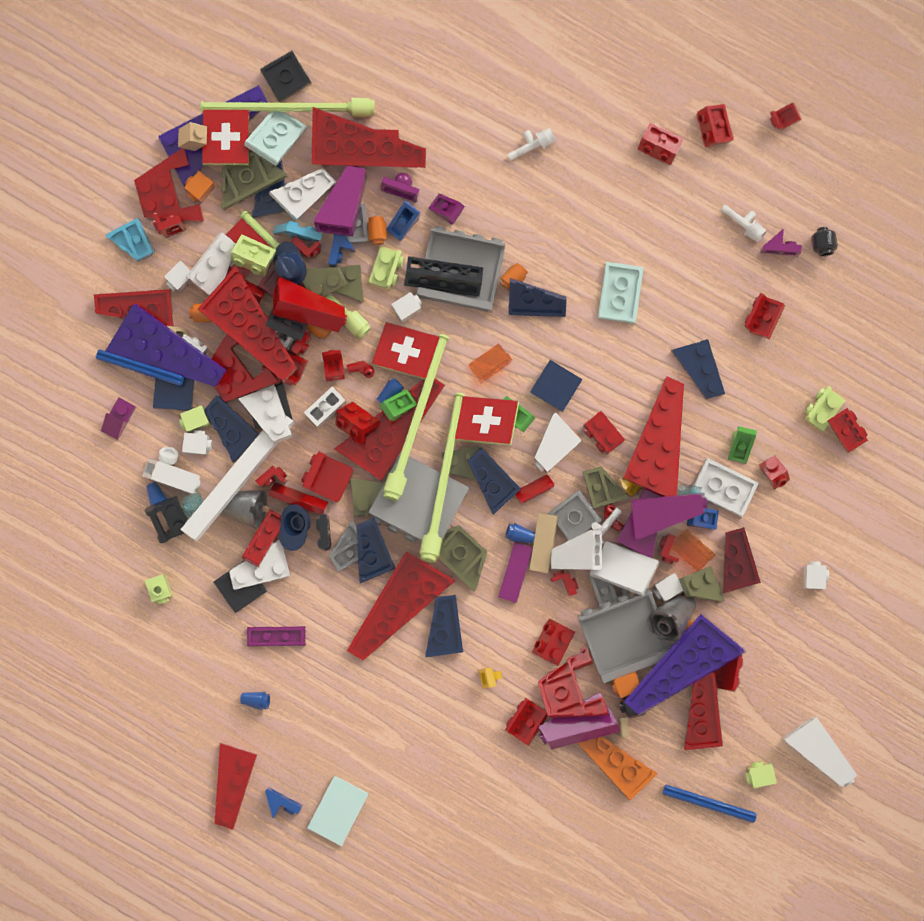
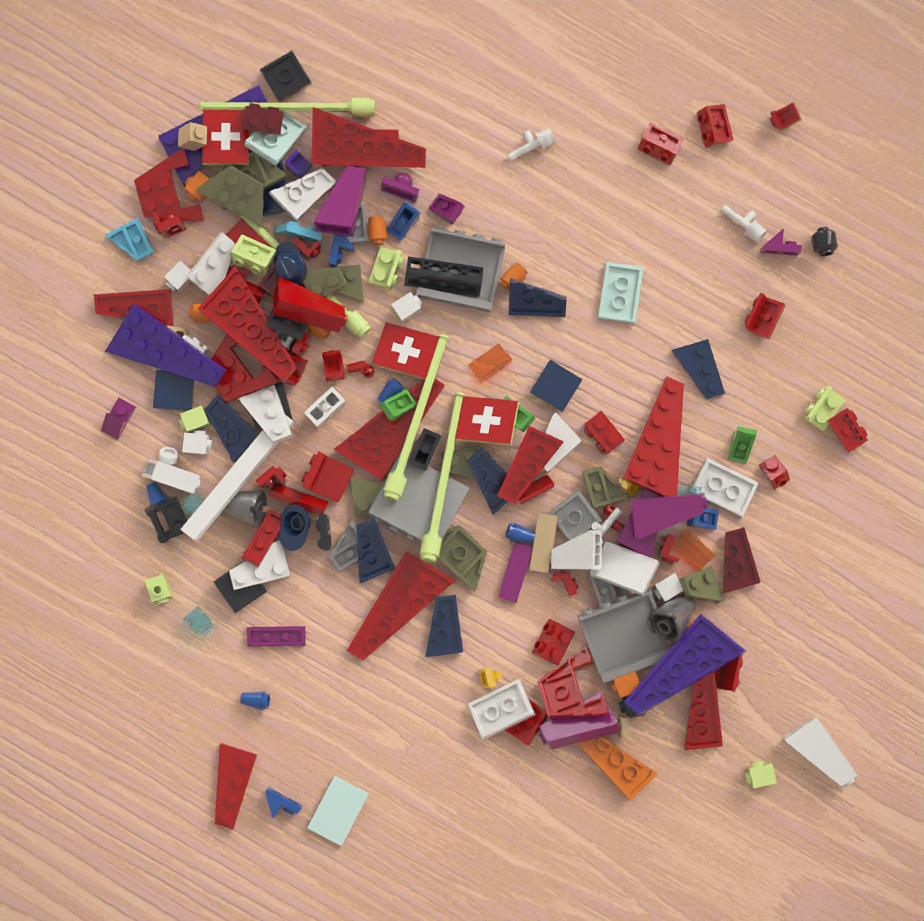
blue axle [96,350,184,386] -> none
red bracket [335,402,379,444] -> none
blue axle [663,785,757,823] -> none
white brick [803,561,829,589] -> none
none -> clear light blue brick [183,606,215,637]
none -> olive wing [196,165,264,227]
none -> dark red bracket [242,103,284,136]
none -> dark purple panel [284,149,313,179]
none -> black slope [409,428,442,471]
none -> white tile [468,679,535,740]
none -> red wing [497,426,564,504]

